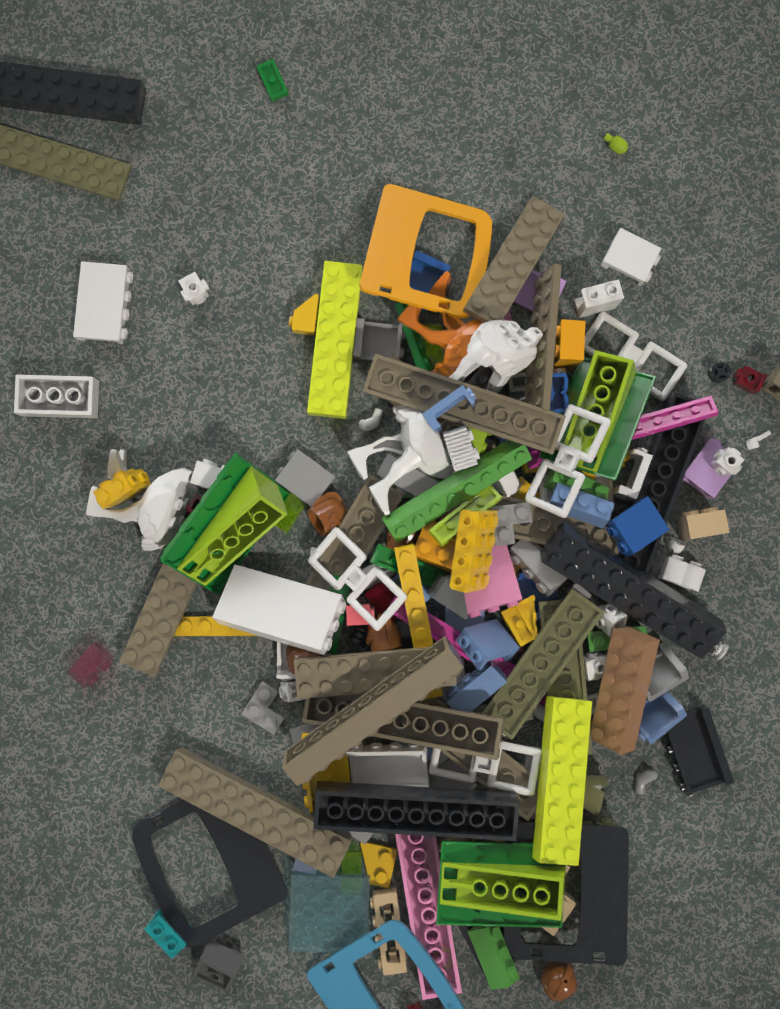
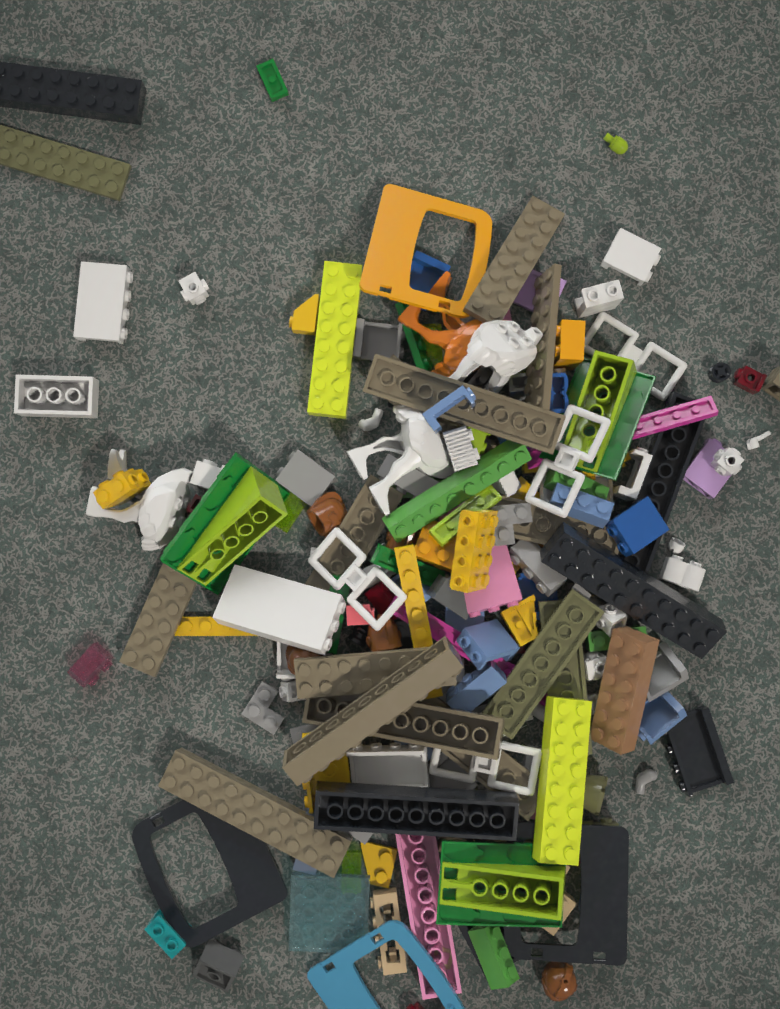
tan brick [677,507,729,540] -> none
white bush [710,640,728,660] -> none

